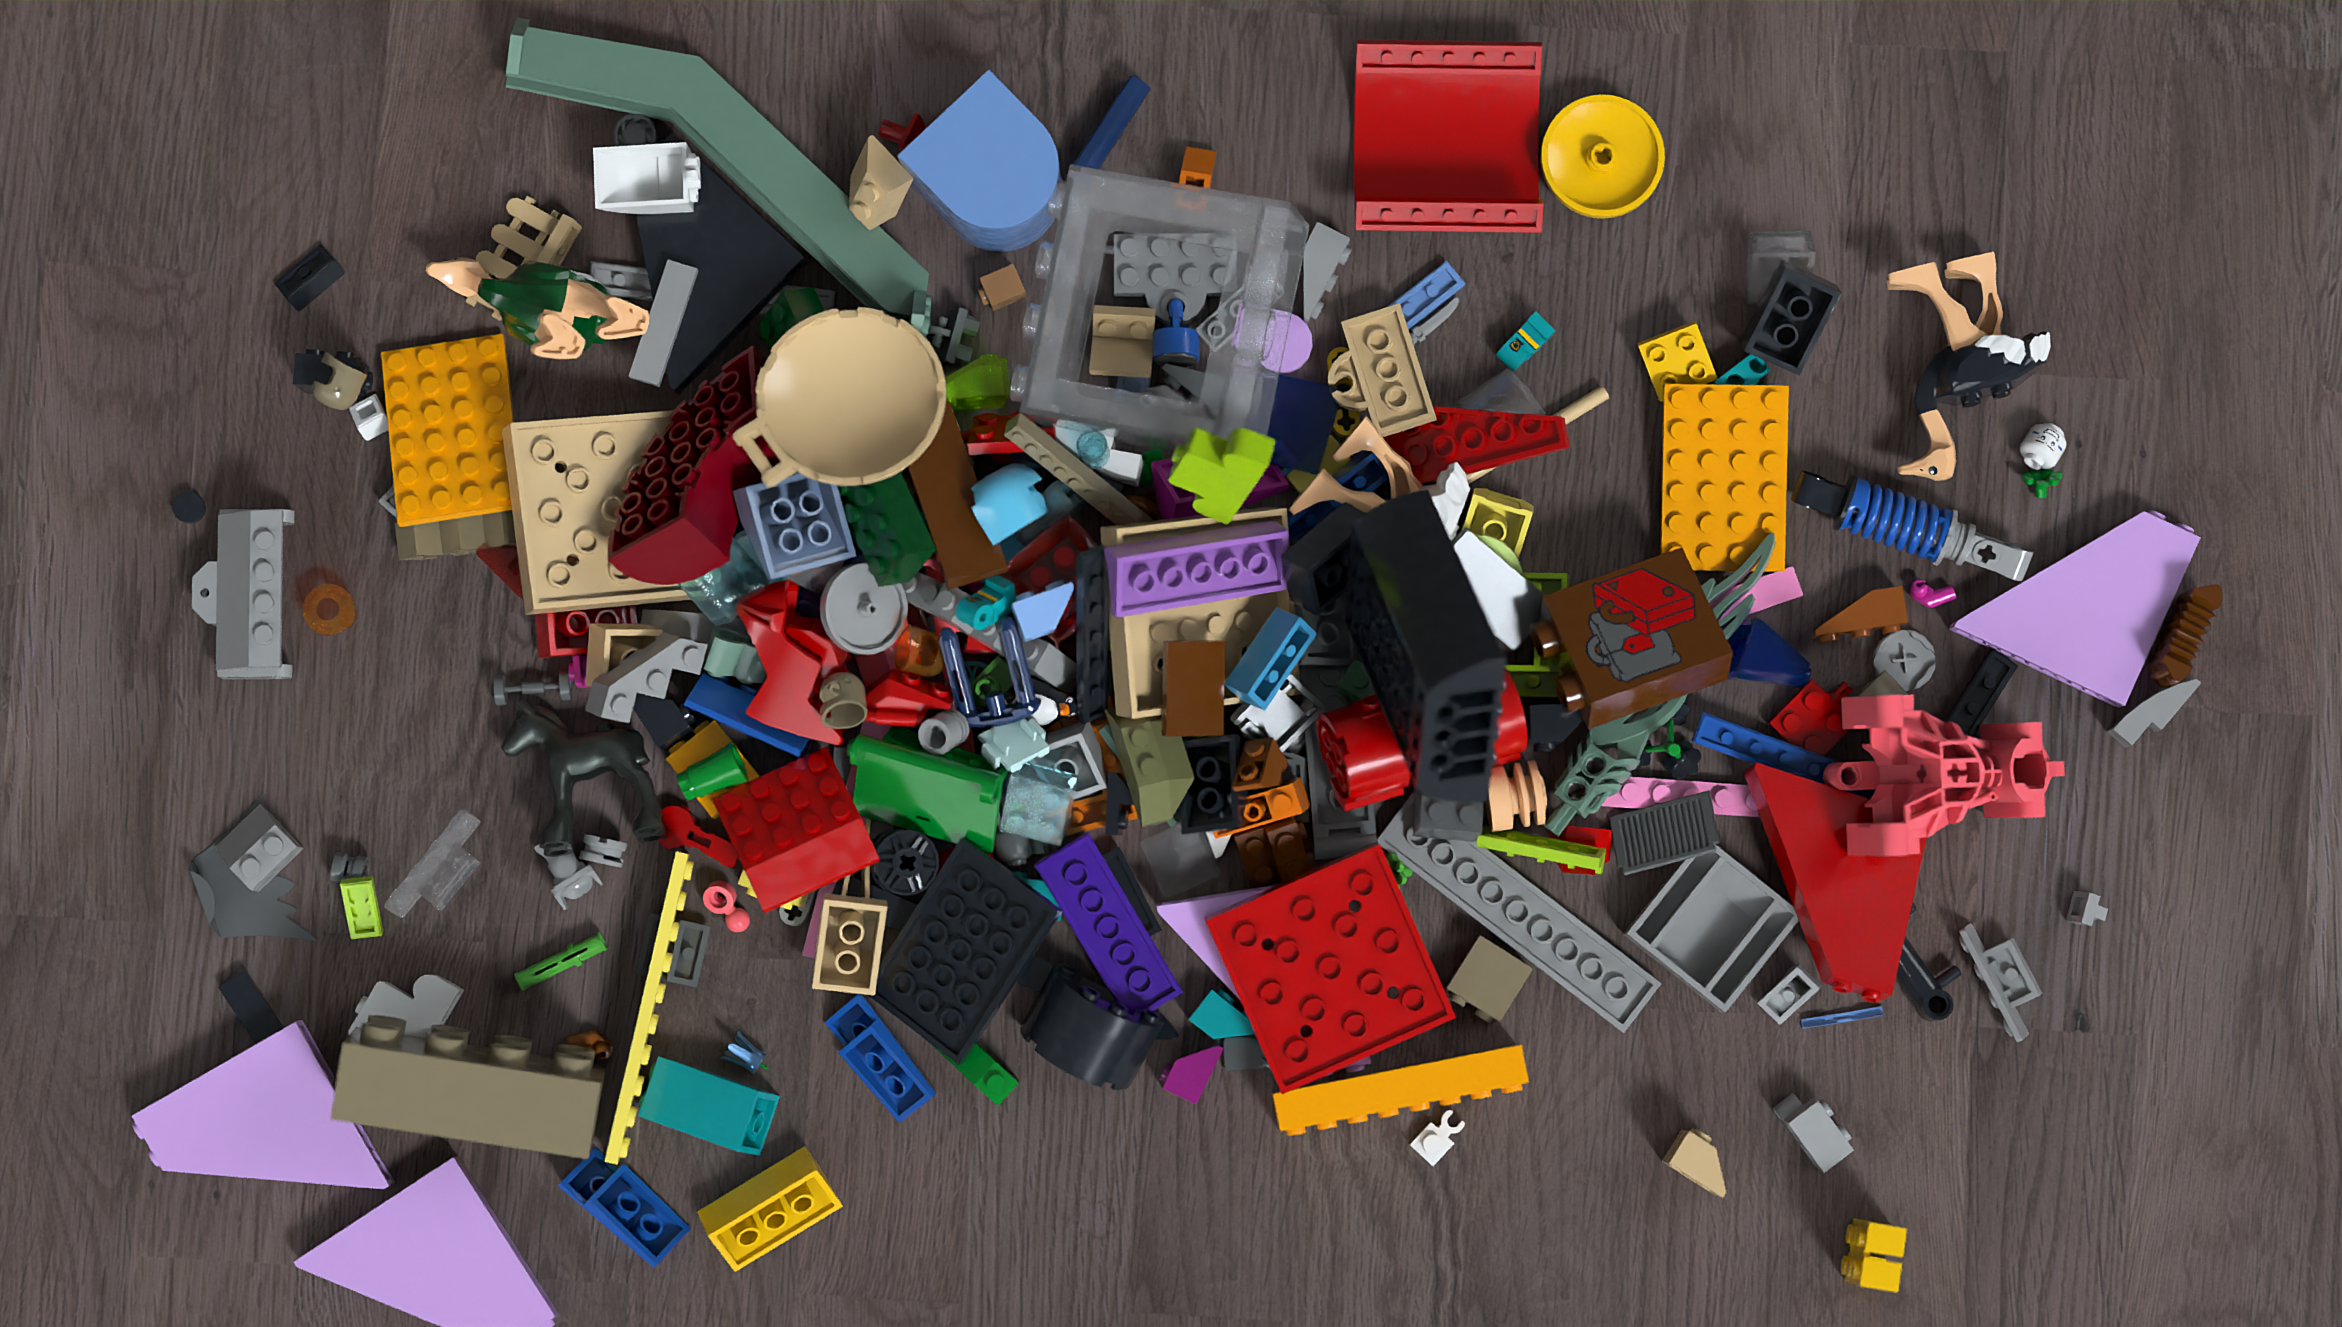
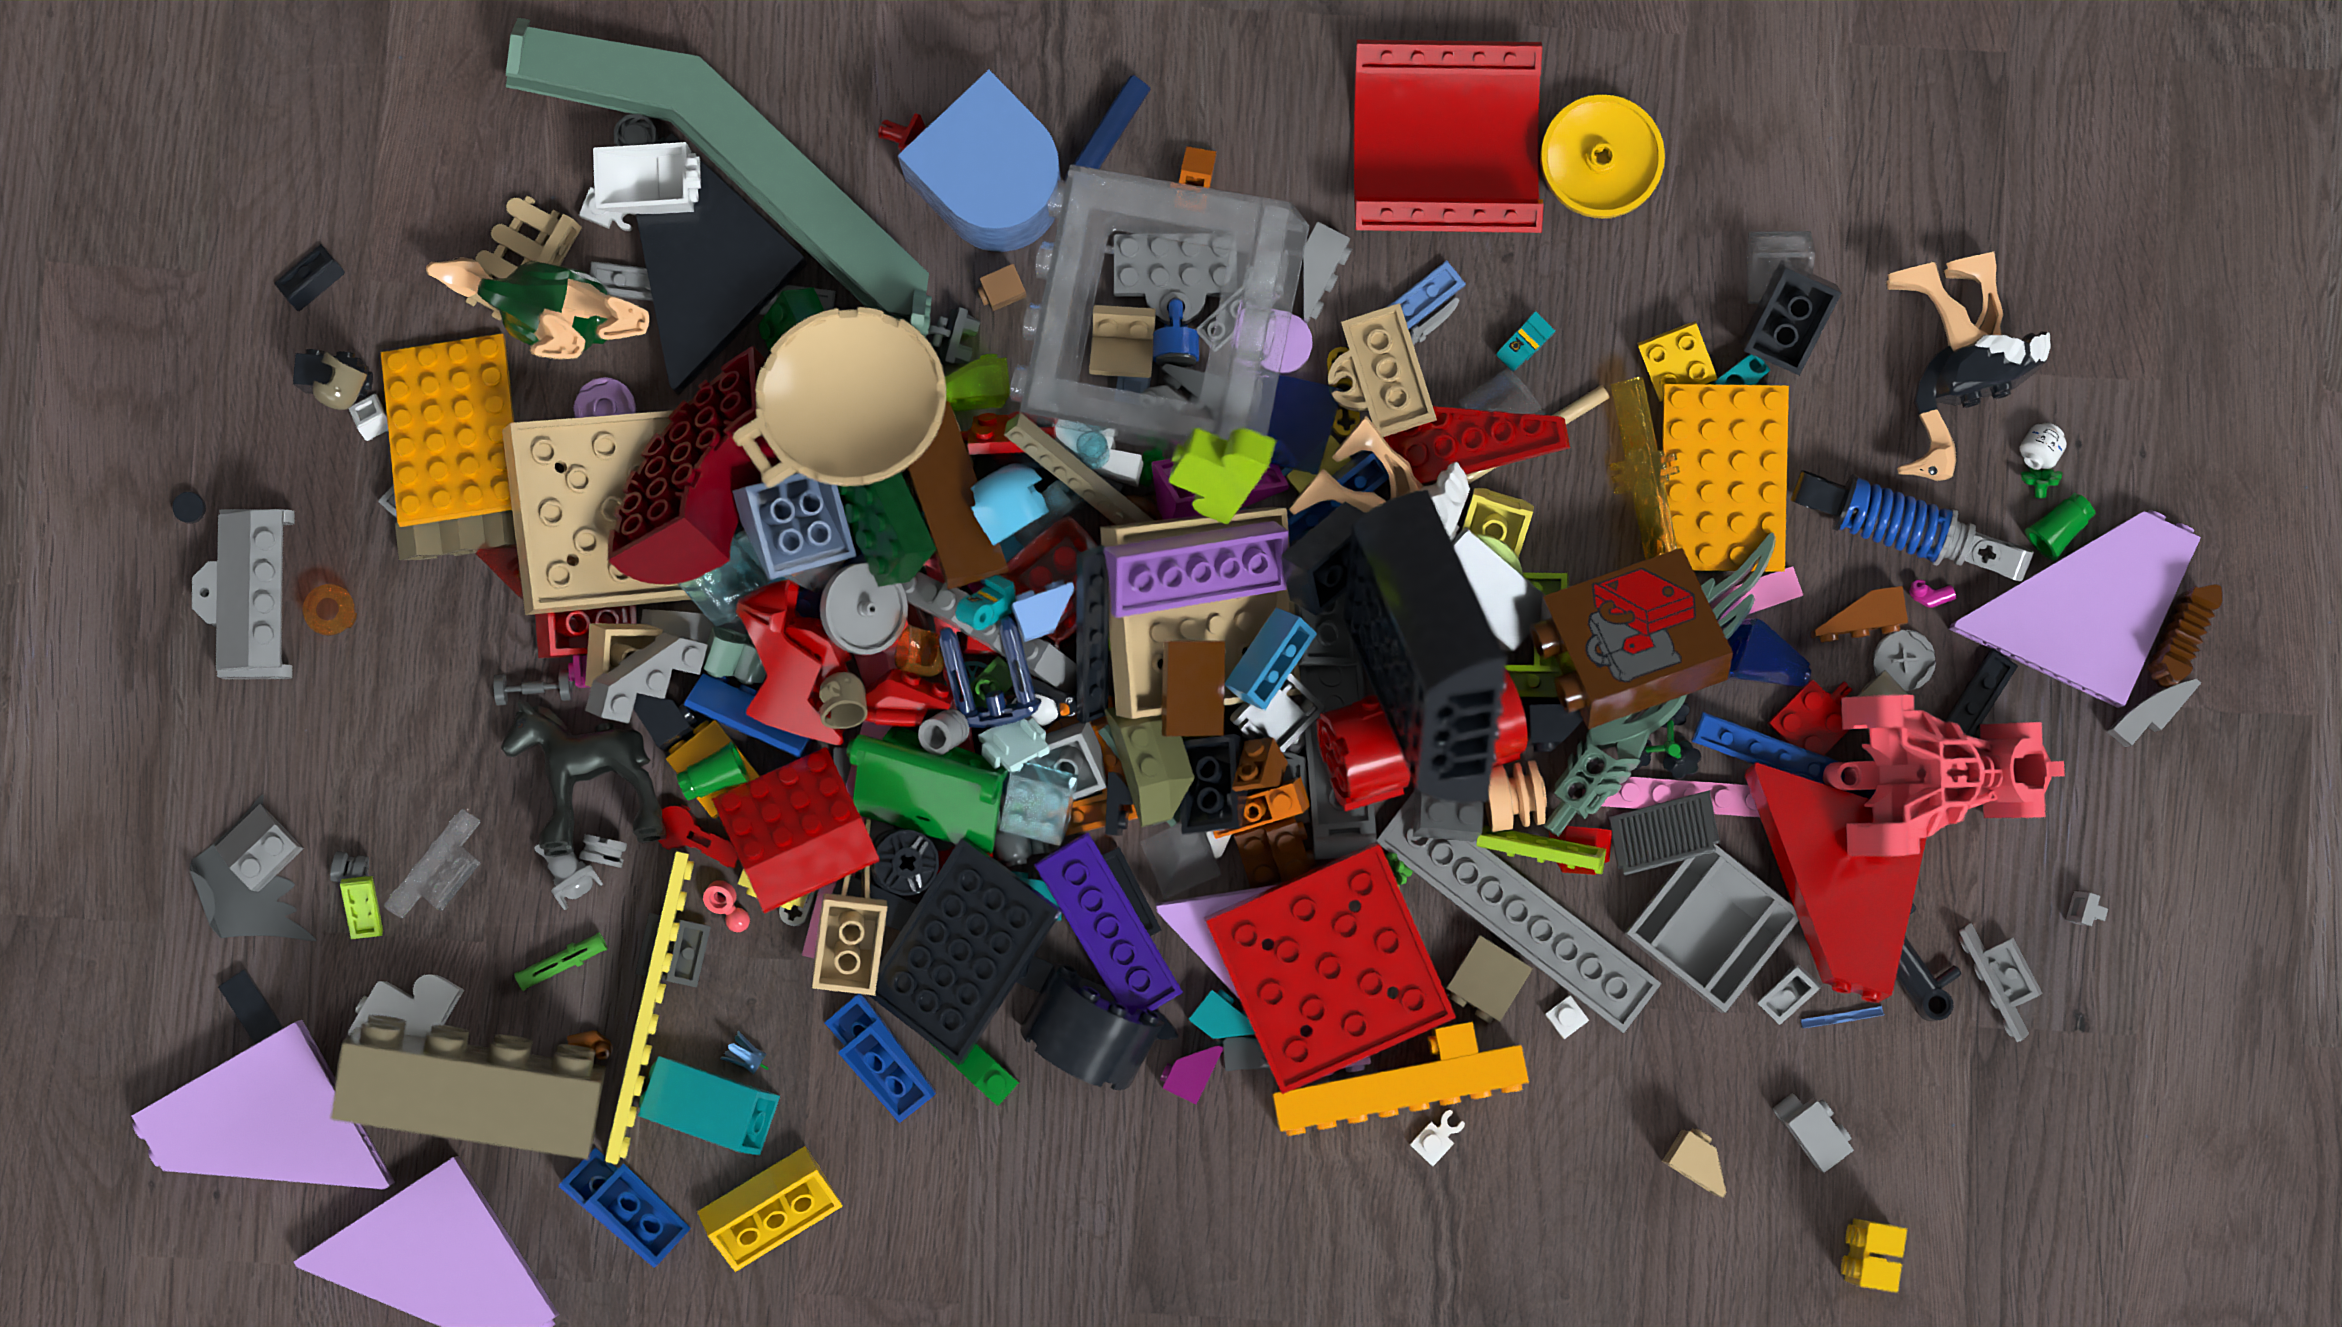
light grey tile [629,260,698,387] -> none
tan slope [849,135,914,231] -> none
dark green brick [1338,659,1376,702] -> none
none -> lavender tile [573,377,636,418]
none -> white plate [579,187,636,231]
none -> light orange brick [1427,1022,1478,1060]
none -> white plate [1545,995,1589,1039]
none -> clear yellow hinge [1609,377,1680,560]
none -> green plant [2025,492,2096,561]

